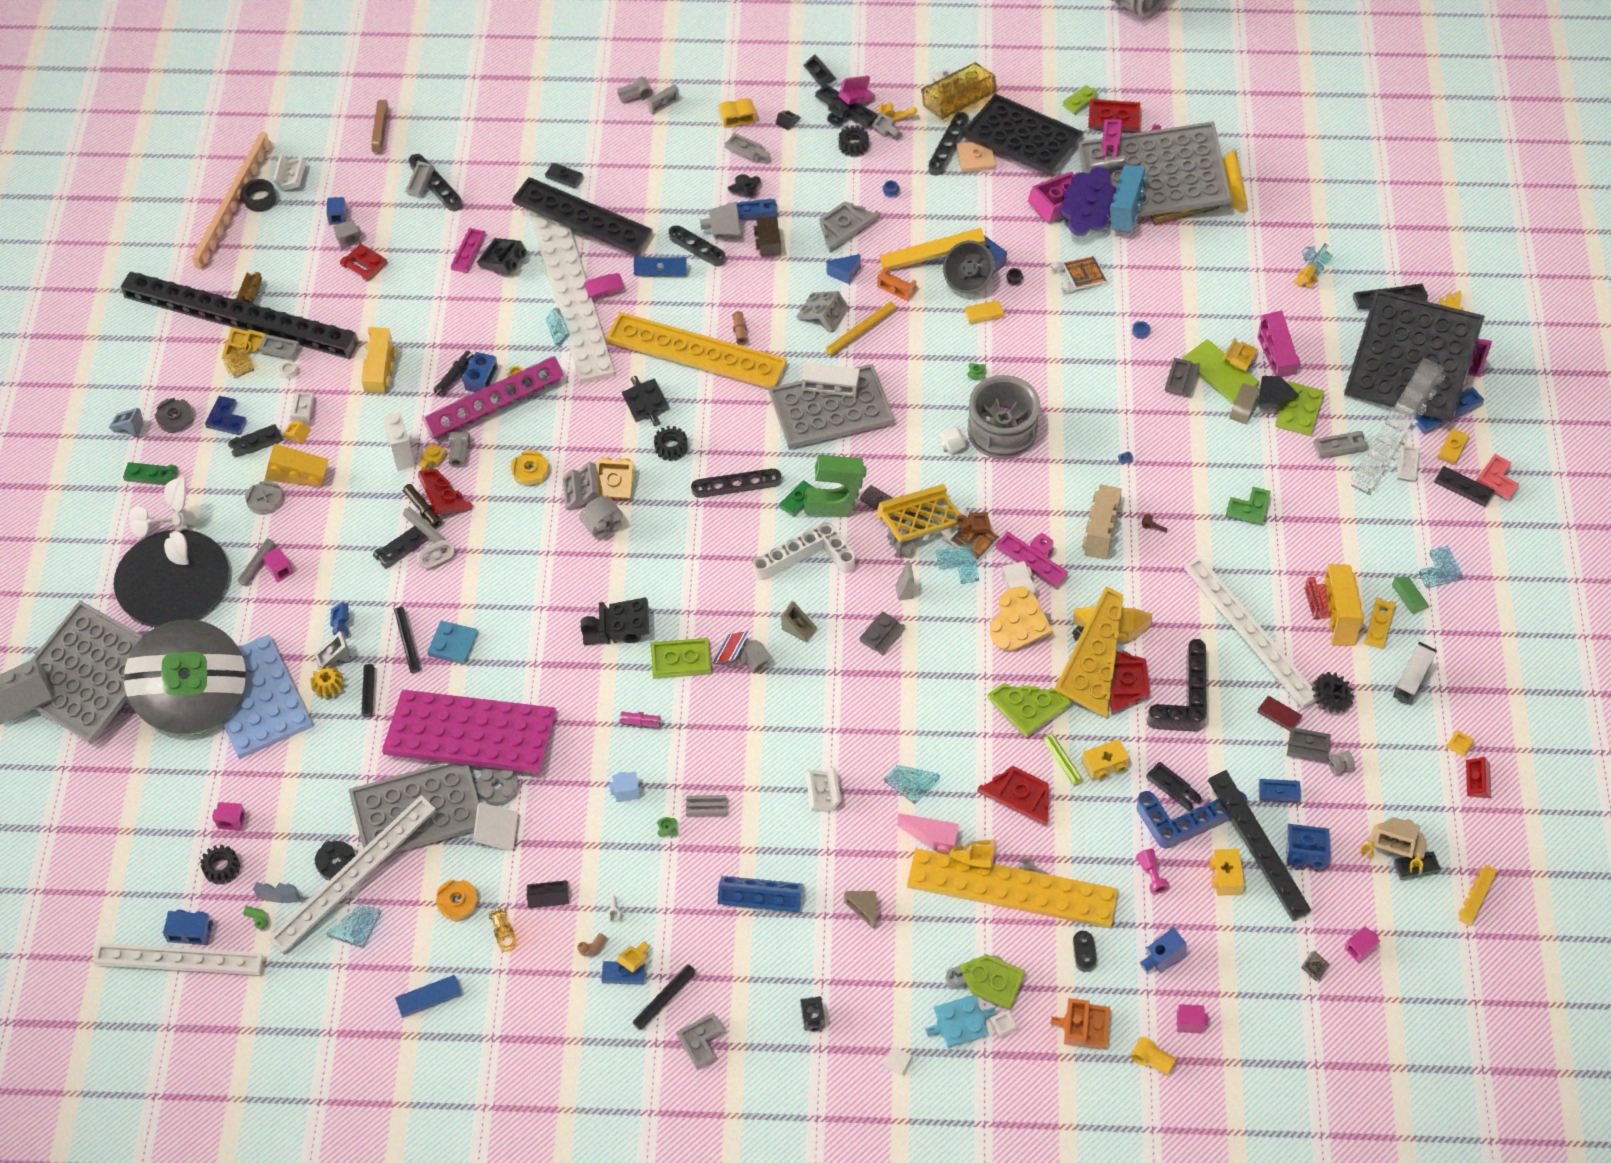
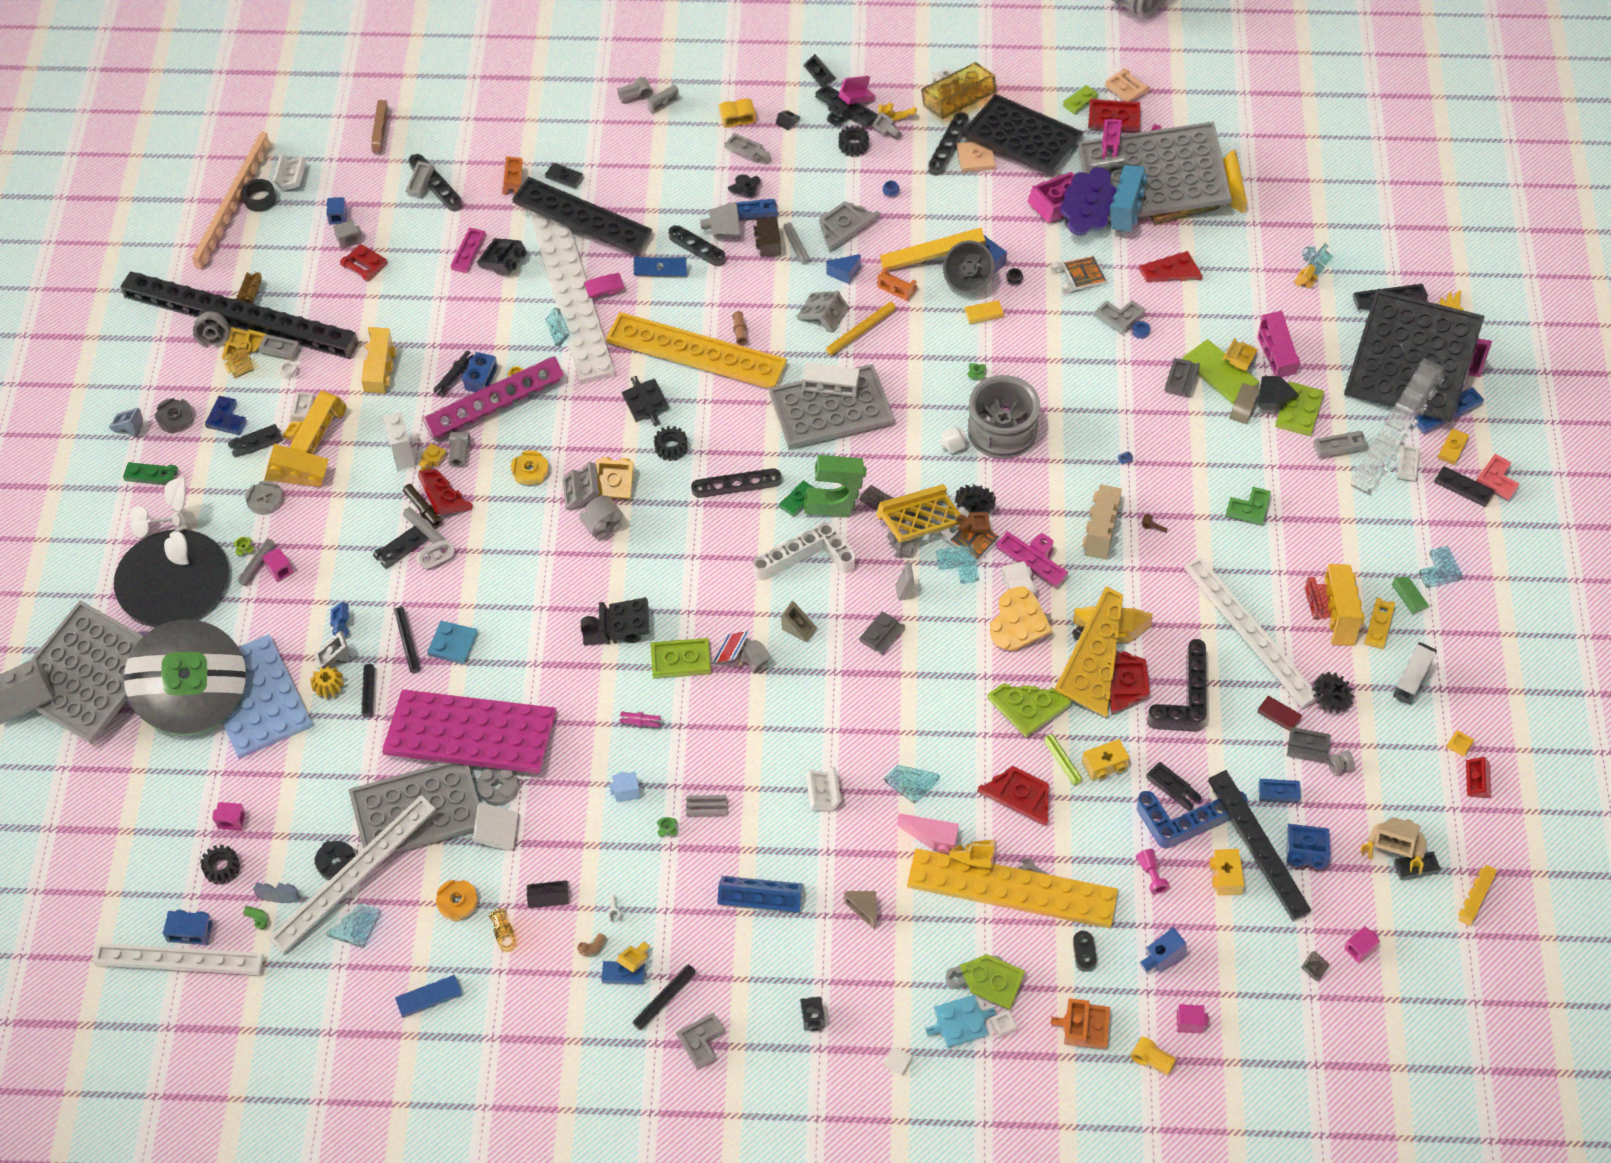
none -> light grey cylinder [193,311,229,348]
none -> lime plate [233,537,254,556]
none -> yellow beam [290,390,347,454]
none -> orange hinge [502,156,523,195]
none -> light grey axle [783,222,810,264]
none -> black gear [955,484,996,513]
none -> light grey plate [1095,300,1146,334]
none -> light nougat plate [1105,68,1150,102]
none -> red wing [1139,251,1203,282]

